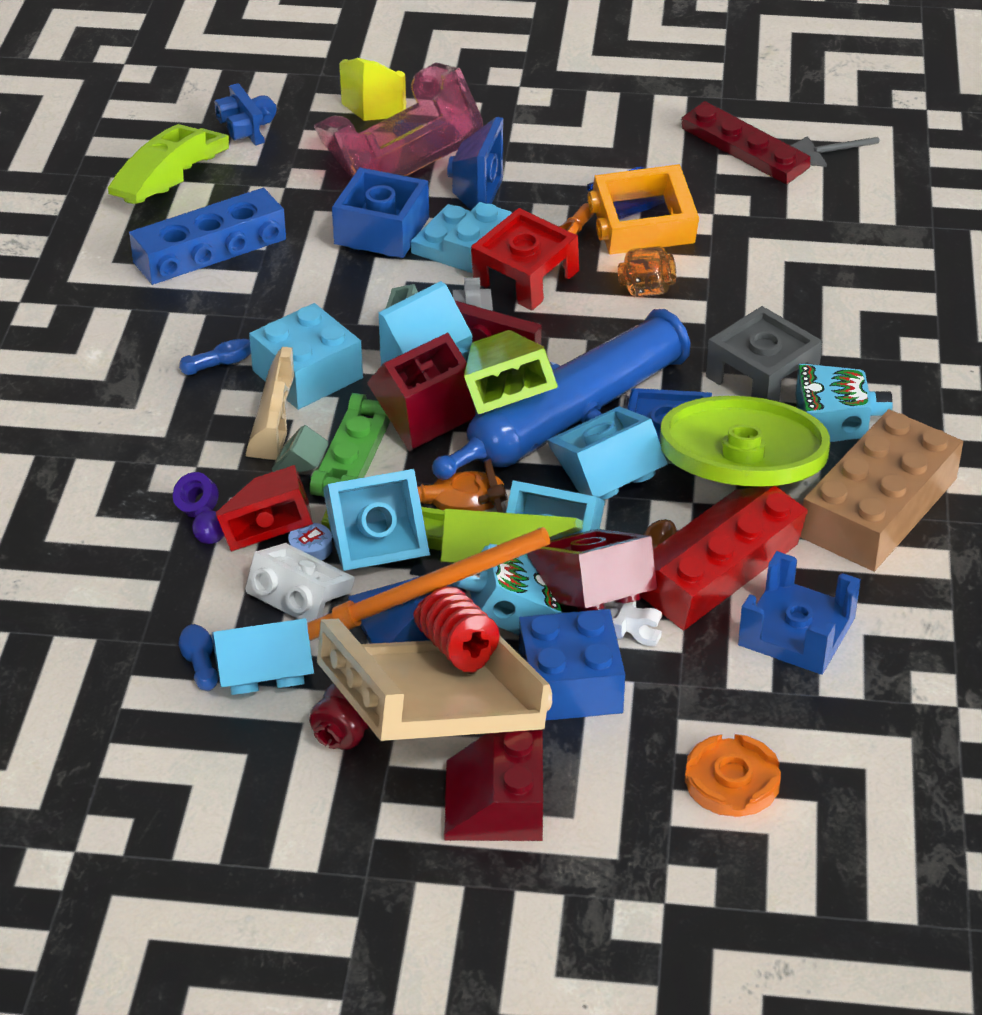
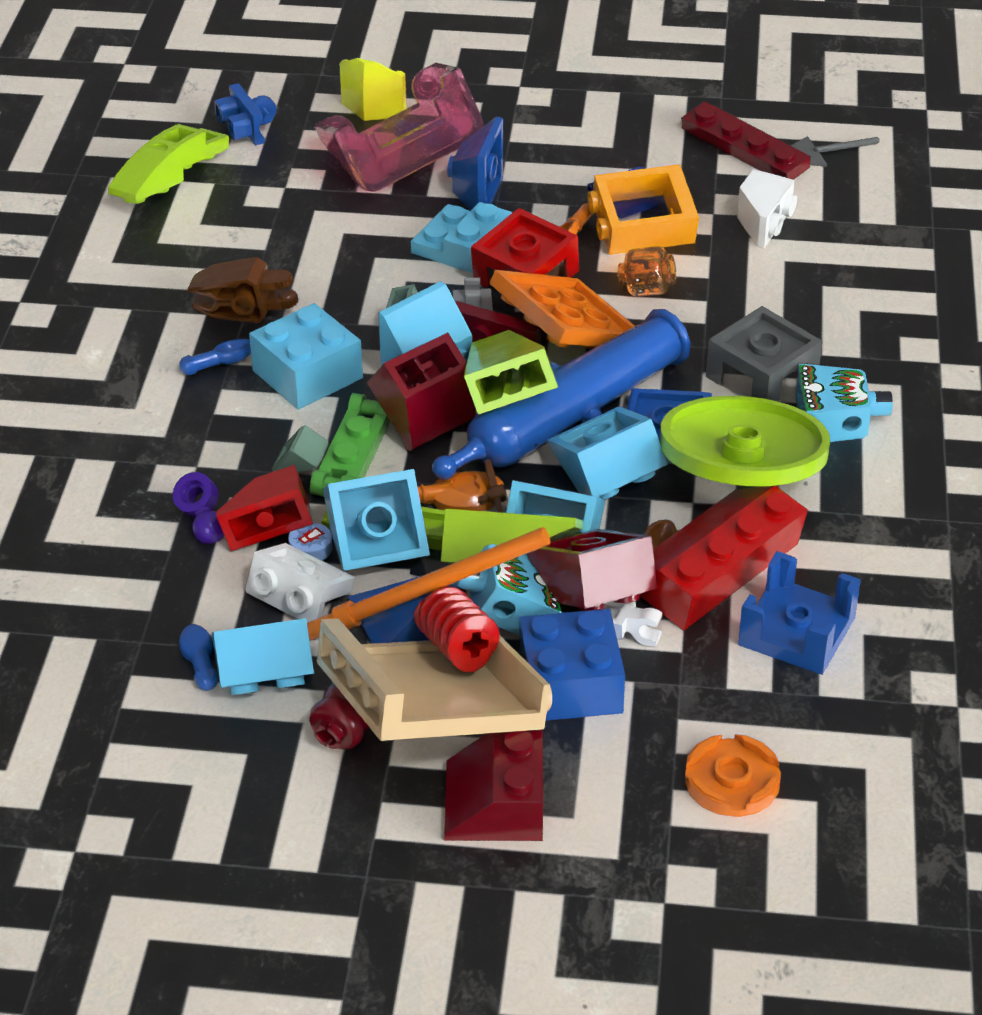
blue brick [129,187,286,285] -> none
tan slope [246,347,294,460] -> none
blue brick [332,167,429,258] -> none
medium nougat brick [800,409,963,572] -> none
none -> reddish brown hinge [188,257,299,323]
none -> orange plate [489,270,635,349]
none -> white slope [737,169,797,248]

